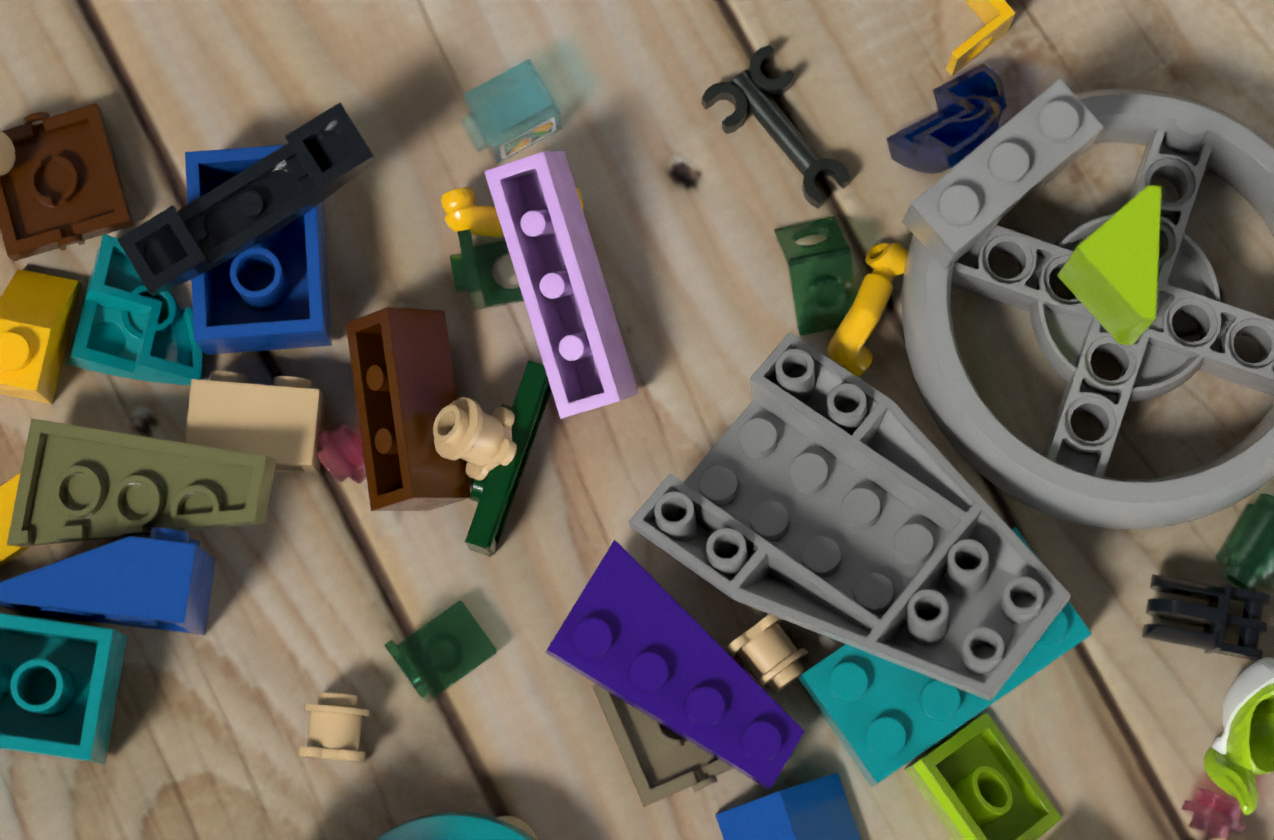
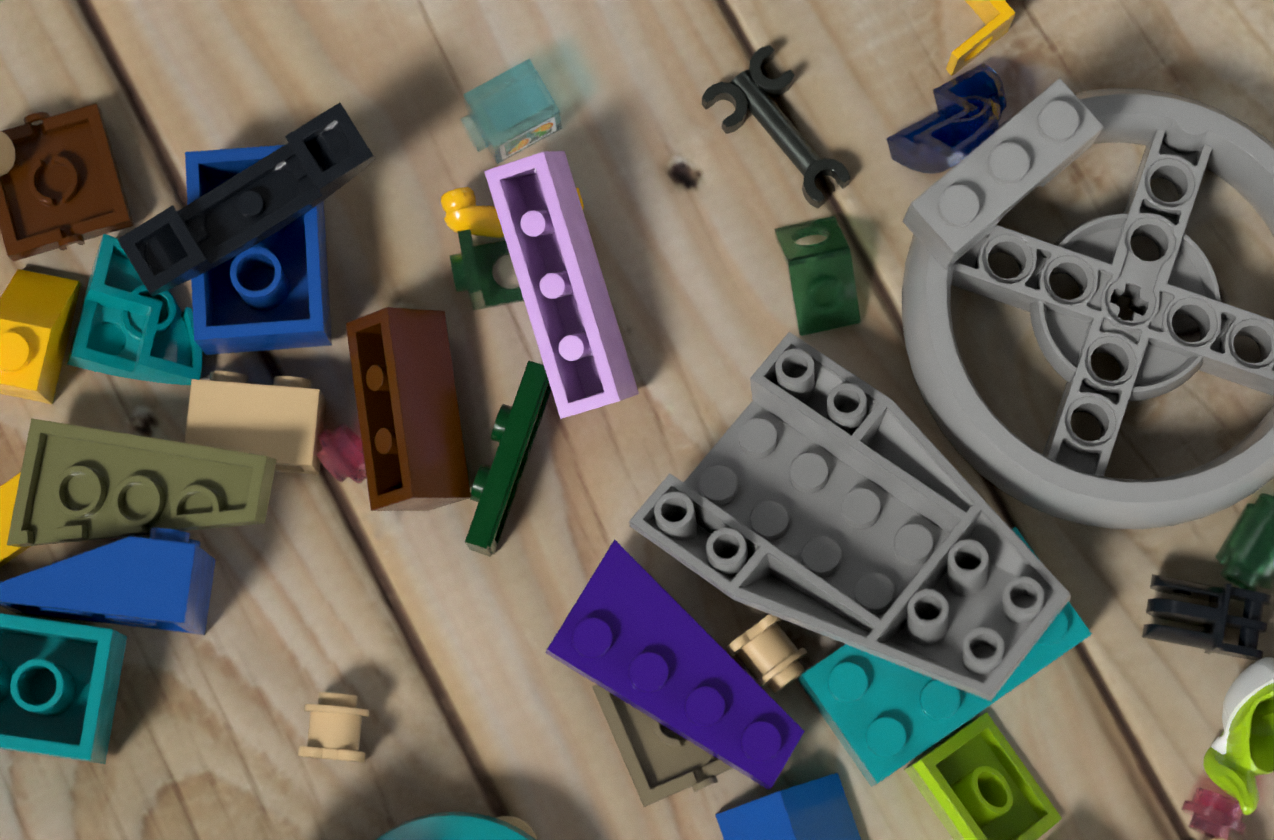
clear green bracket [384,601,498,703] -> none
tan brick [433,397,517,480] -> none
yellow arm [827,243,908,377] -> none
lime slope [1057,185,1162,345] -> none

